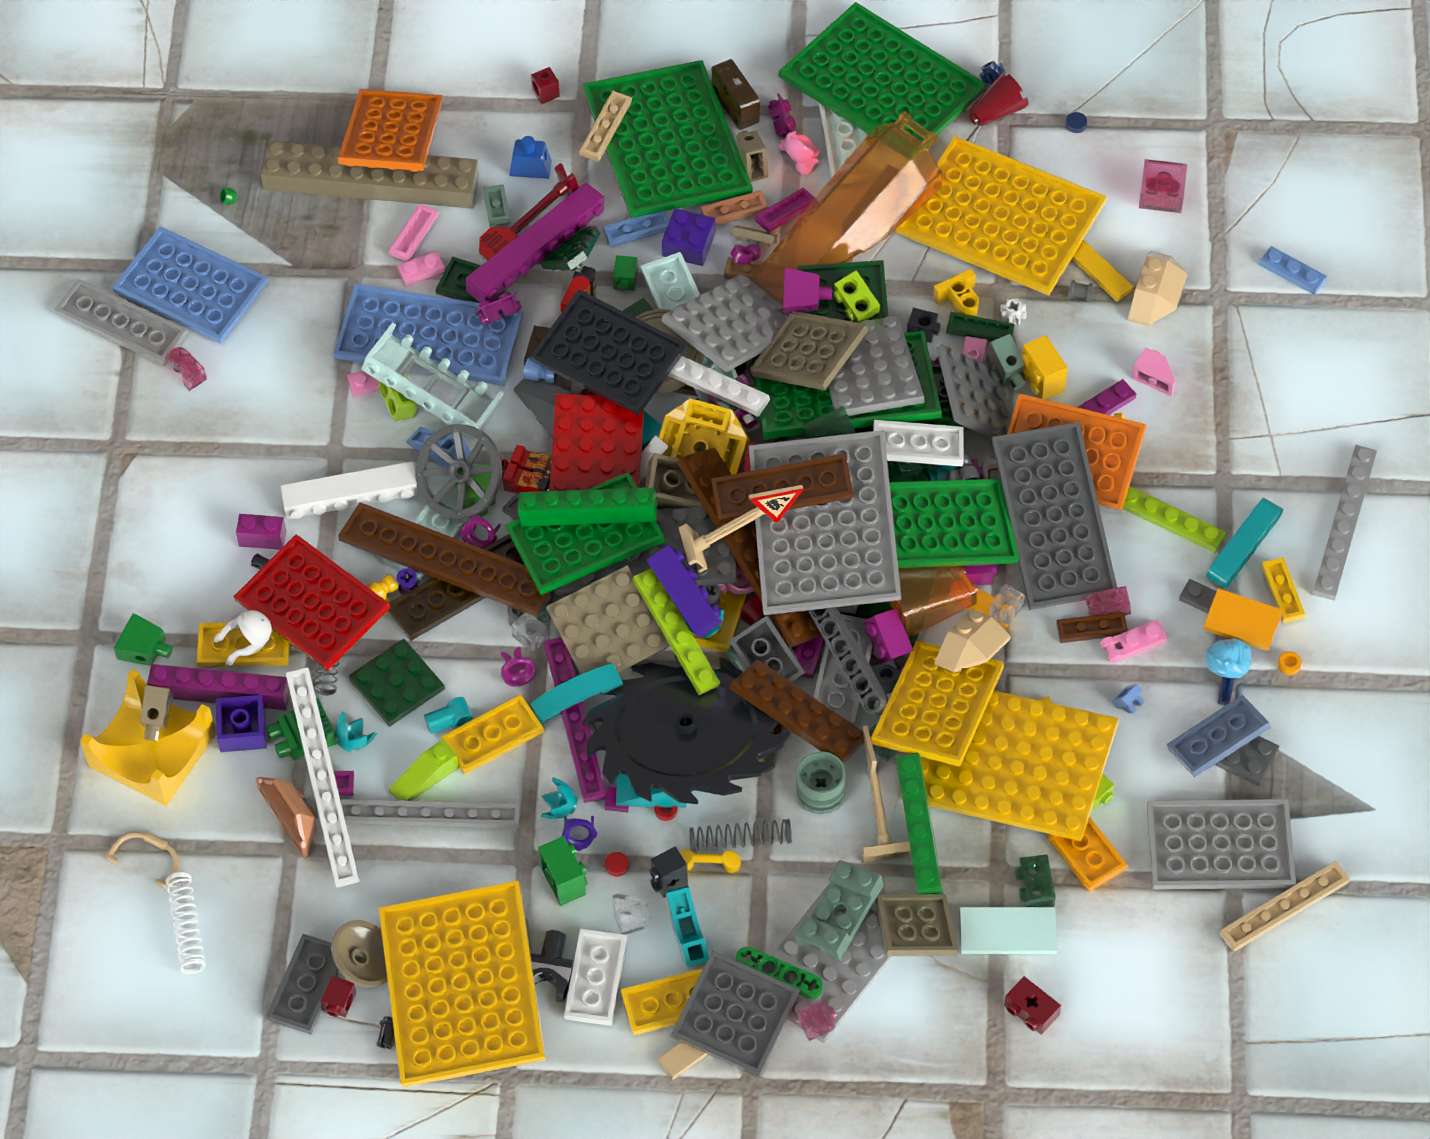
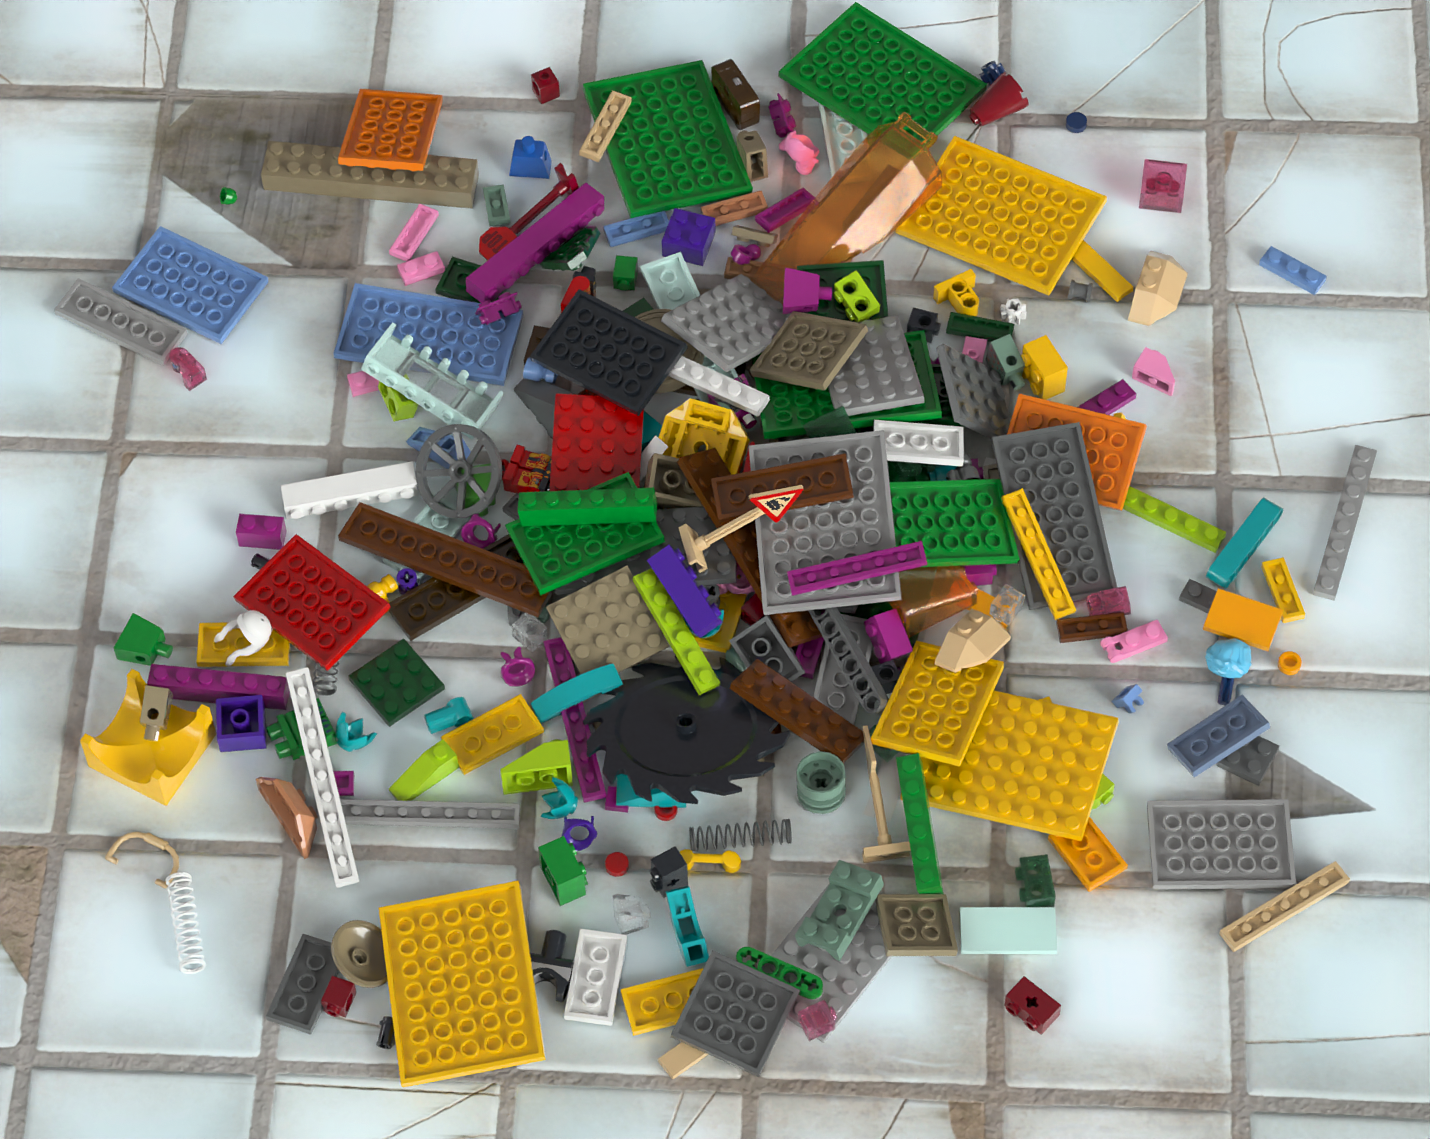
none -> lime slope [500,739,573,795]
none -> magenta plate [787,541,927,596]
none -> yellow tile [1001,488,1076,620]

